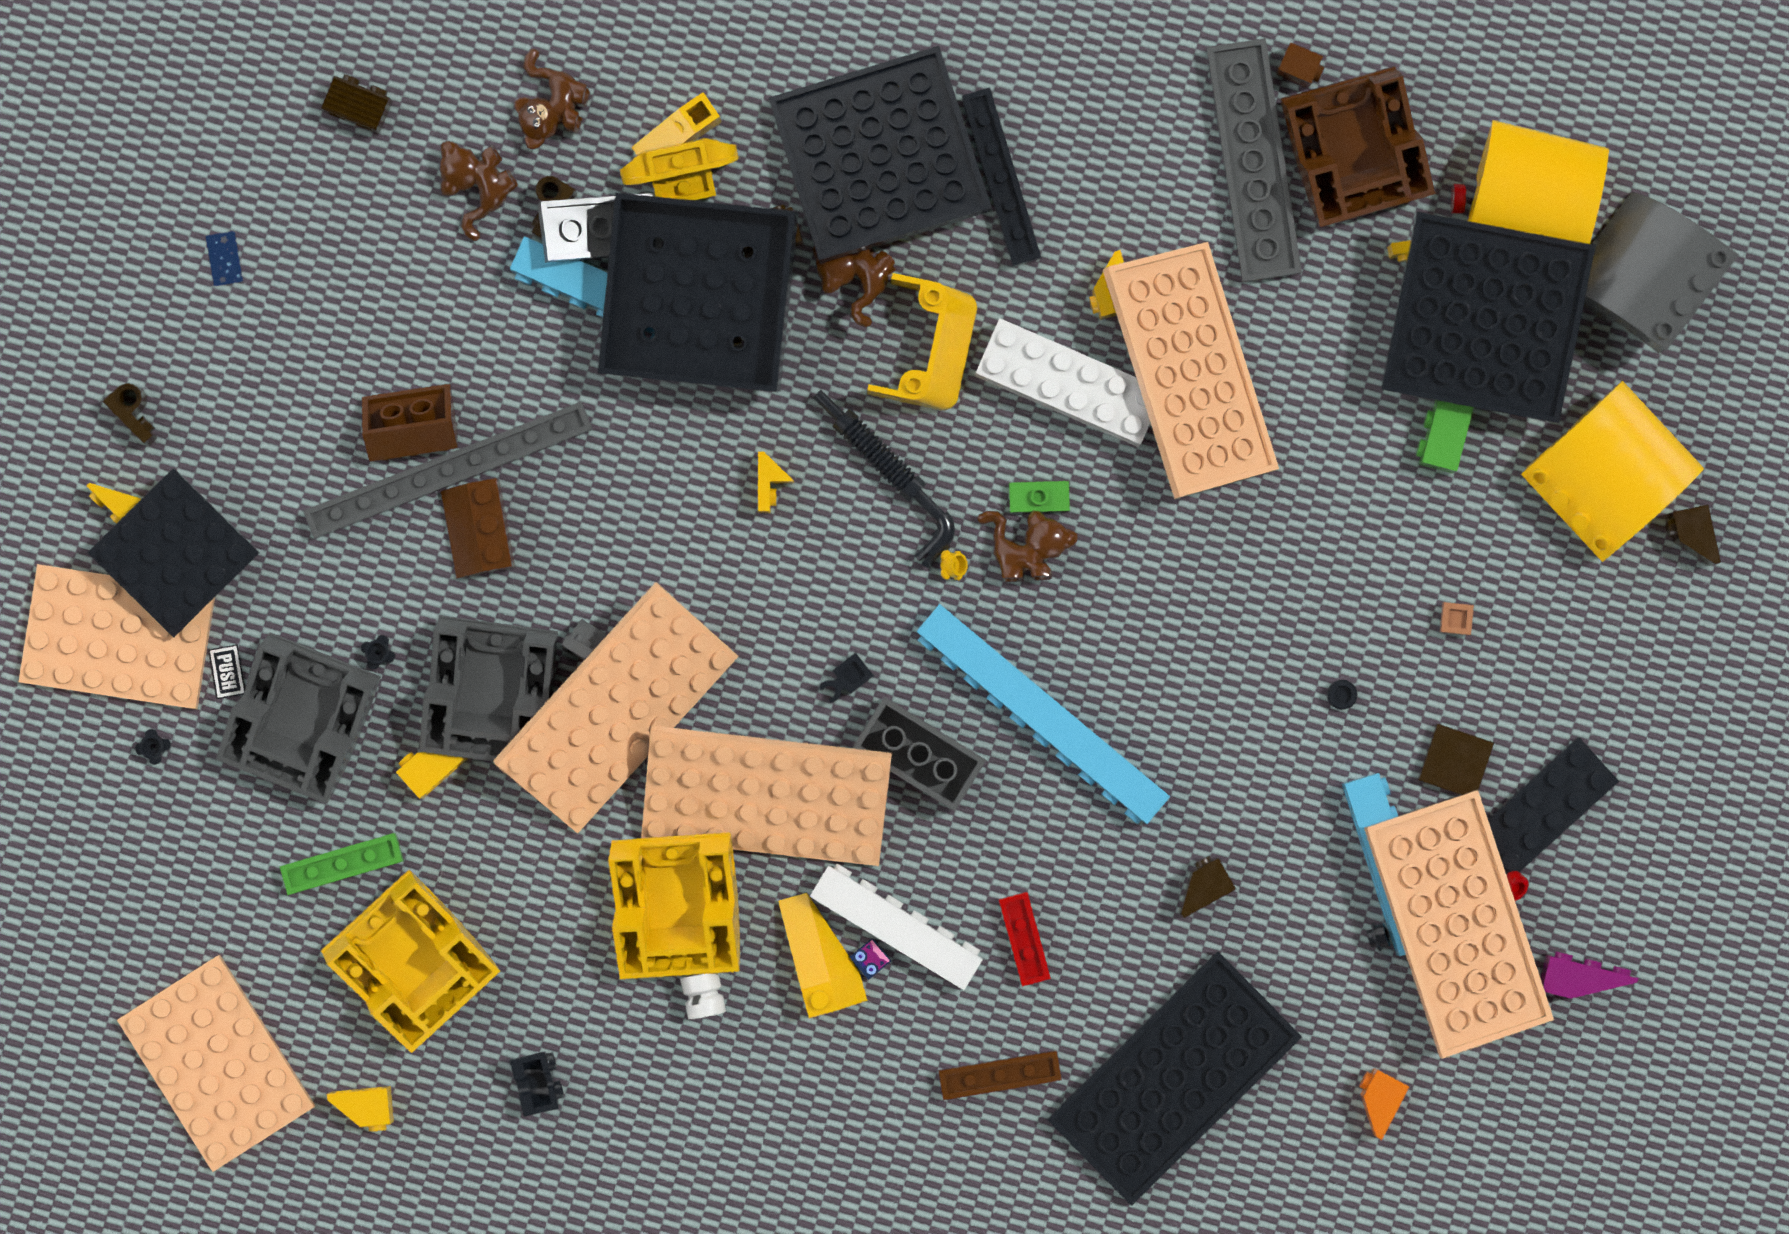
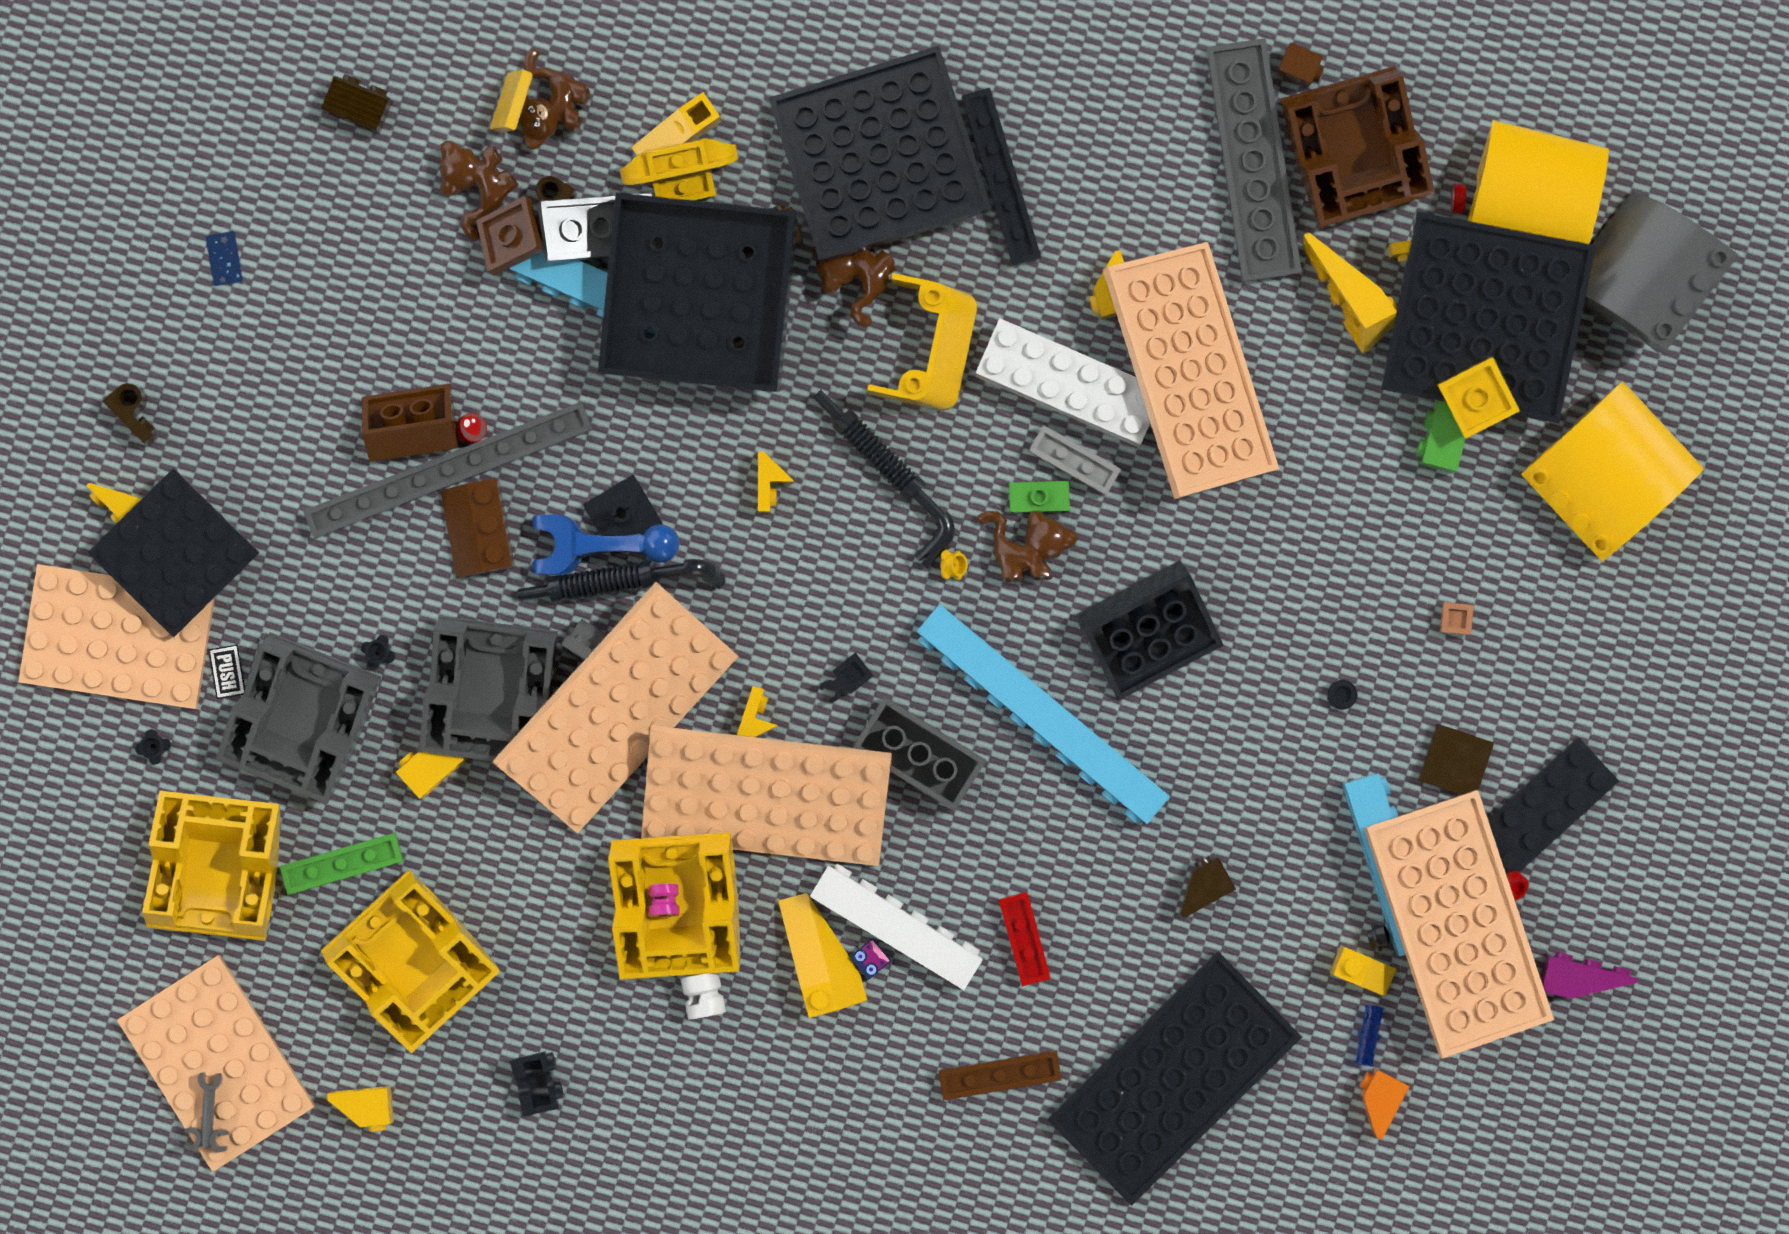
dark brown slope [1665,504,1721,566] -> none
none -> yellow slope [142,791,280,941]
none -> dark grey bar [184,1072,229,1152]
none -> red tile [456,413,487,444]
none -> reddish brown plate [476,196,543,275]
none -> yellow tile [490,70,533,133]
none -> black piece [517,559,726,603]
none -> blue piece [532,514,680,575]
none -> black tile [582,474,664,556]
none -> dark pink wheel [648,884,679,918]
none -> yellow slope [737,686,778,737]
none -> light grey plate [1028,425,1121,496]
none -> black slope [1074,560,1224,701]
none -> yellow wedge [1303,232,1397,354]
none -> yellow slope [1329,946,1396,996]
none -> clear blue pin [1354,1004,1384,1067]
none -> yellow plate [1437,357,1520,439]

